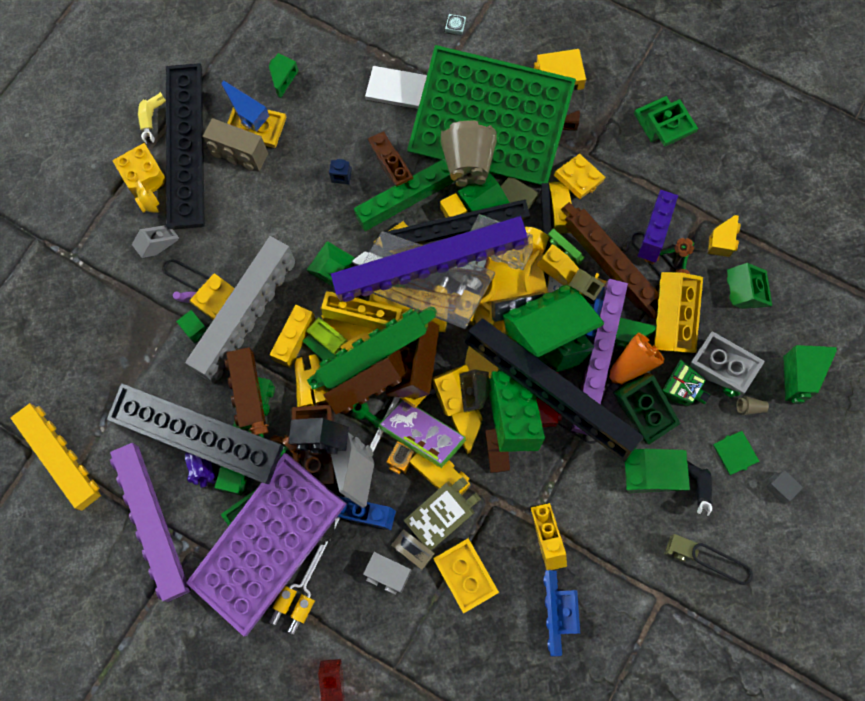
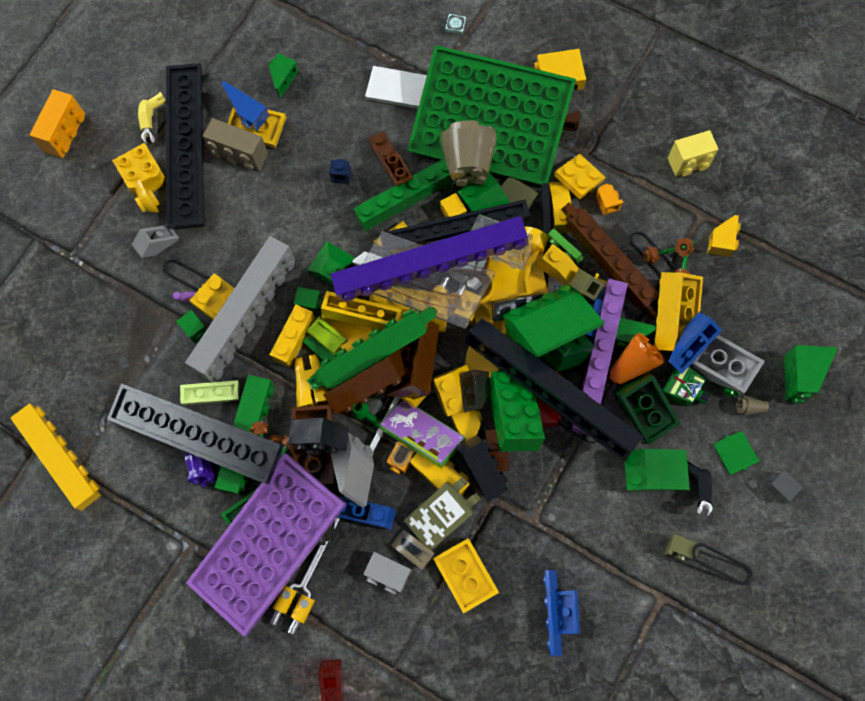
medium lavender brick [110,443,191,602] -> none
reddish brown brick [225,347,266,431] -> none
yellow slope [531,503,567,570] -> none
green bracket [634,96,698,147] -> none
dark purple brick [637,190,678,263] -> none
green slope [727,263,772,309] -> none
none -> light orange brick [29,89,85,158]
none -> yellowish green plate [180,380,240,405]
none -> green brick [293,287,324,314]
none -> black brick [456,435,509,502]
none -> light orange brick [595,184,623,215]
none -> light yellow brick [668,130,718,177]
none -> blue slope [668,312,722,374]

